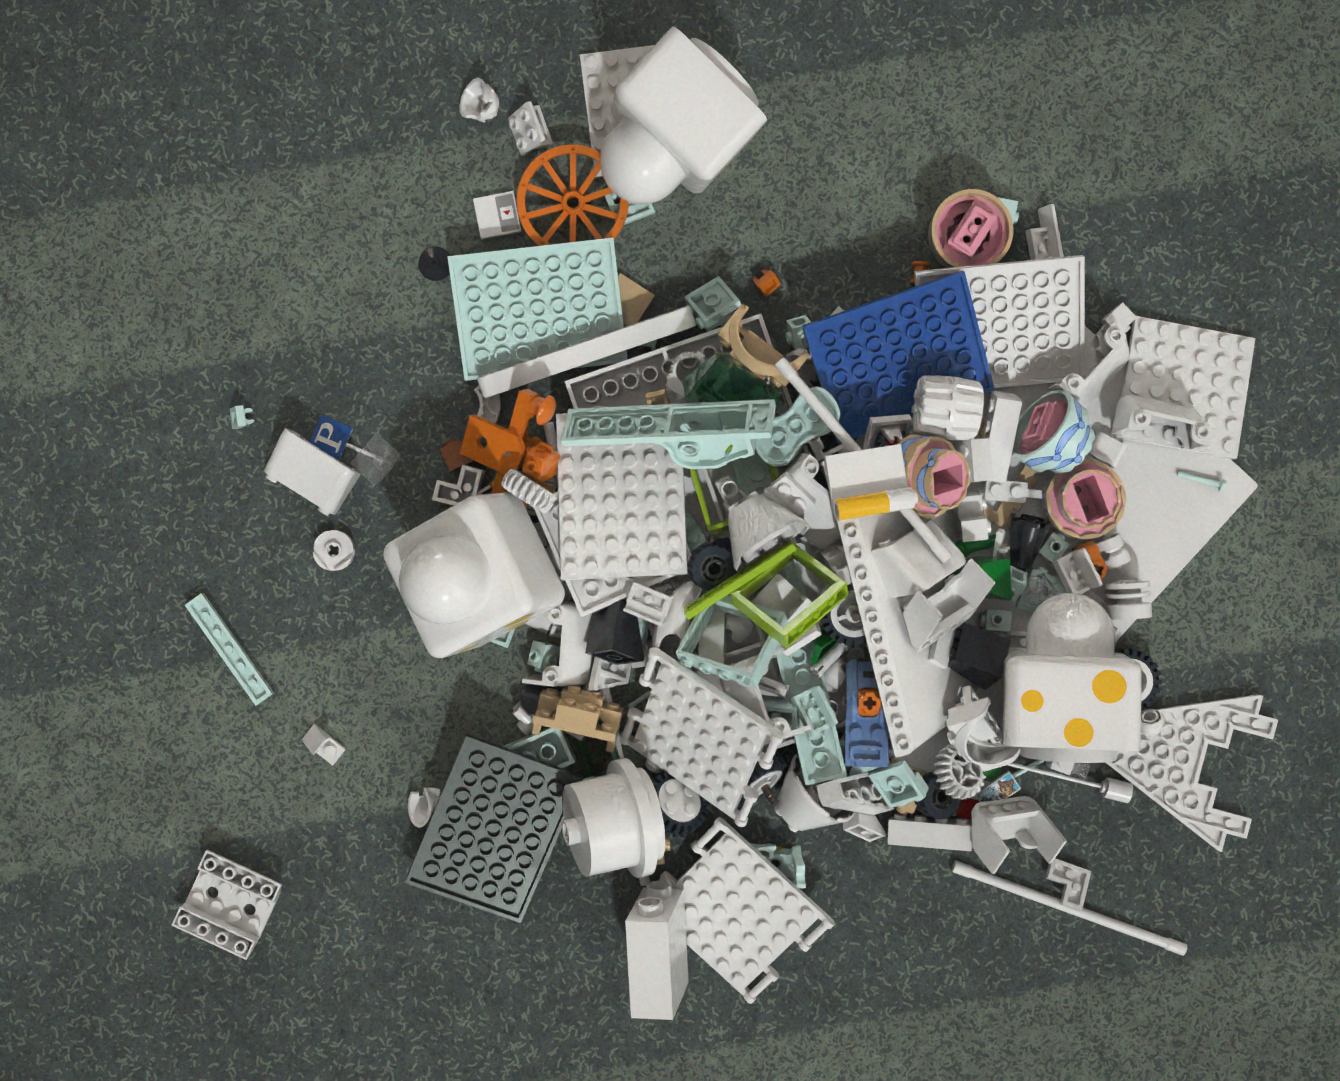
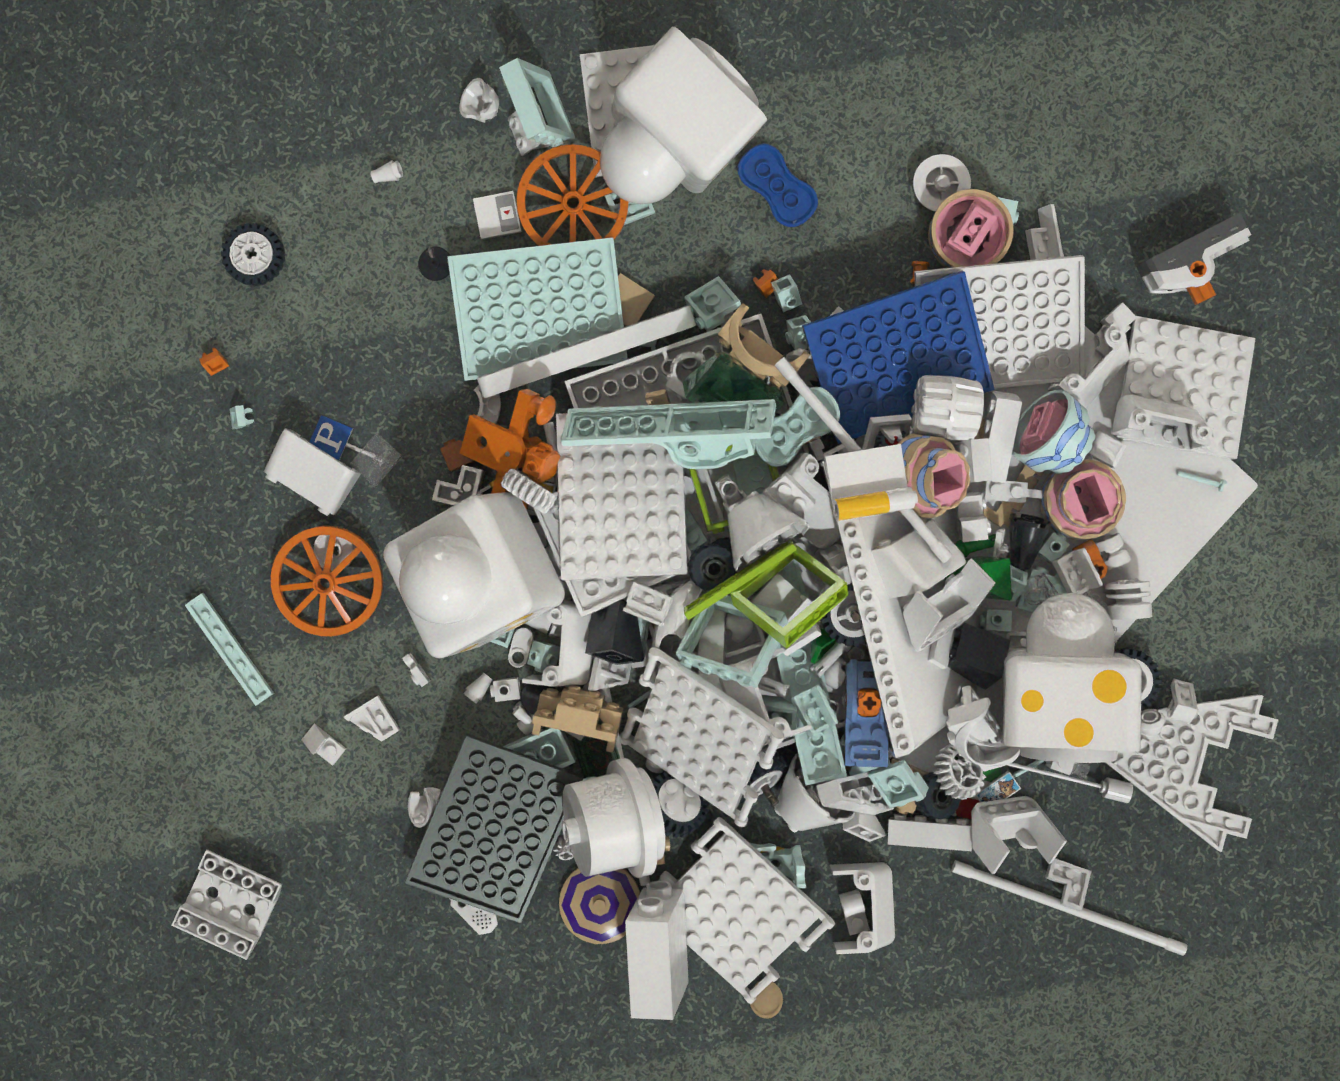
none -> orange tile [199,348,229,376]
none -> wheel [221,223,285,286]
none -> orange wheel [271,526,383,636]
none -> white wing [344,695,400,742]
none -> white cone [371,160,403,183]
none -> white plate [402,653,431,687]
none -> white piece [450,899,498,935]
none -> white cone [464,672,493,704]
none -> white brick [490,677,521,702]
none -> light aqua window [499,58,576,147]
none -> white piece [508,627,533,668]
none -> white gear [553,835,573,860]
none -> dish [559,868,640,944]
none -> blue plate [738,144,818,227]
none -> tan piece [750,981,783,1018]
none -> light aqua brick [771,274,802,312]
none -> white windscreen [830,862,895,954]
none -> white plate [839,889,870,935]
none -> white wheel [913,154,971,212]
none -> piece [1136,213,1251,305]
none -> white plate [1167,679,1198,723]

